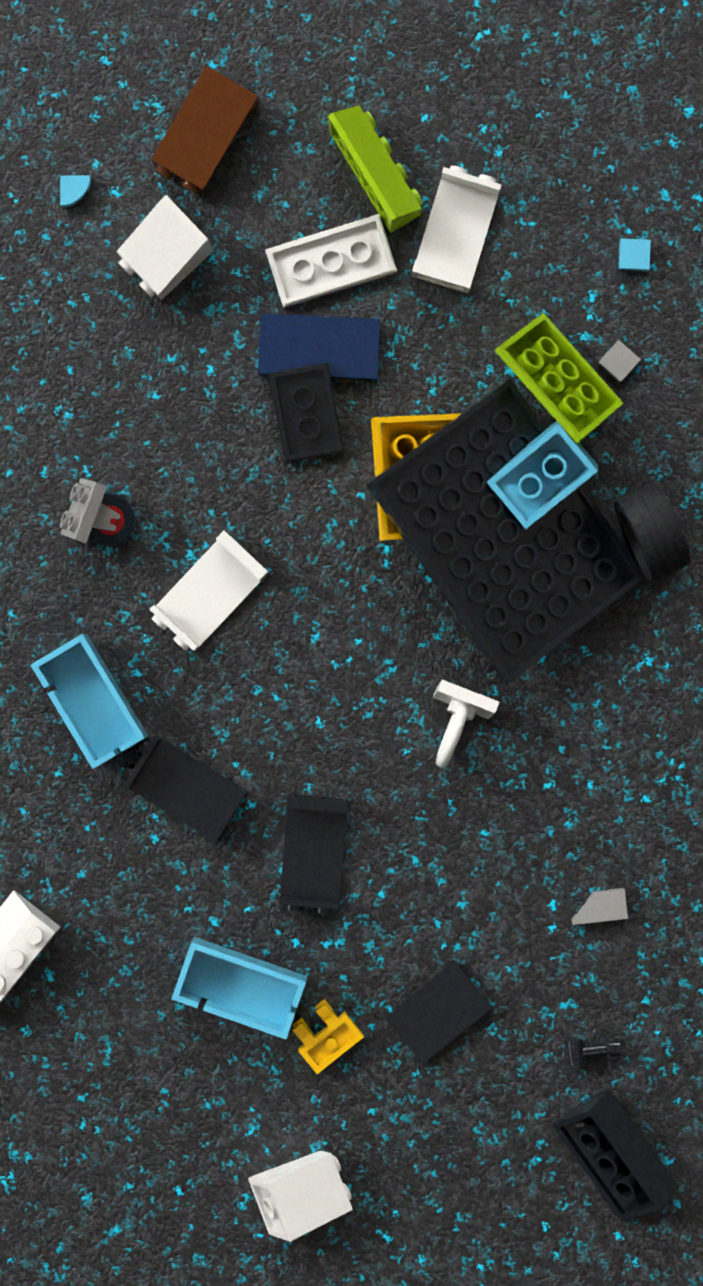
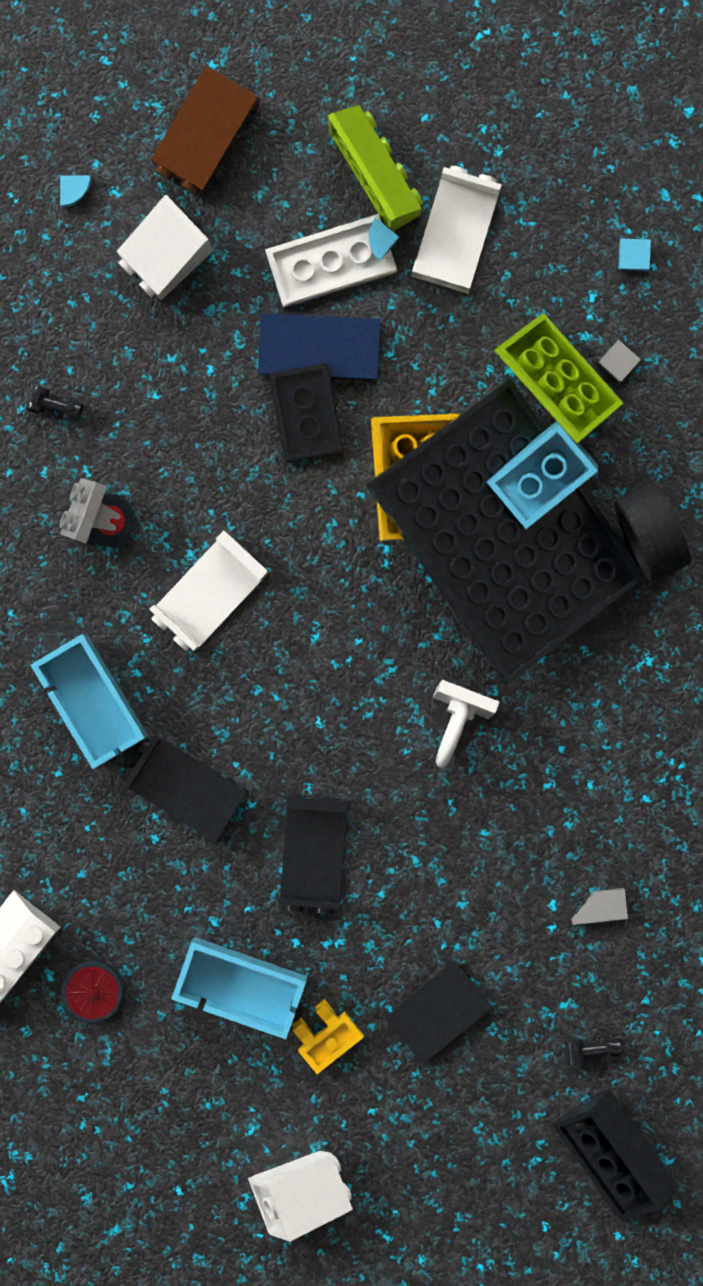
none -> black bar [25,386,83,422]
none -> dark red wheel [61,961,124,1024]
none -> medium azure tile [369,218,399,262]

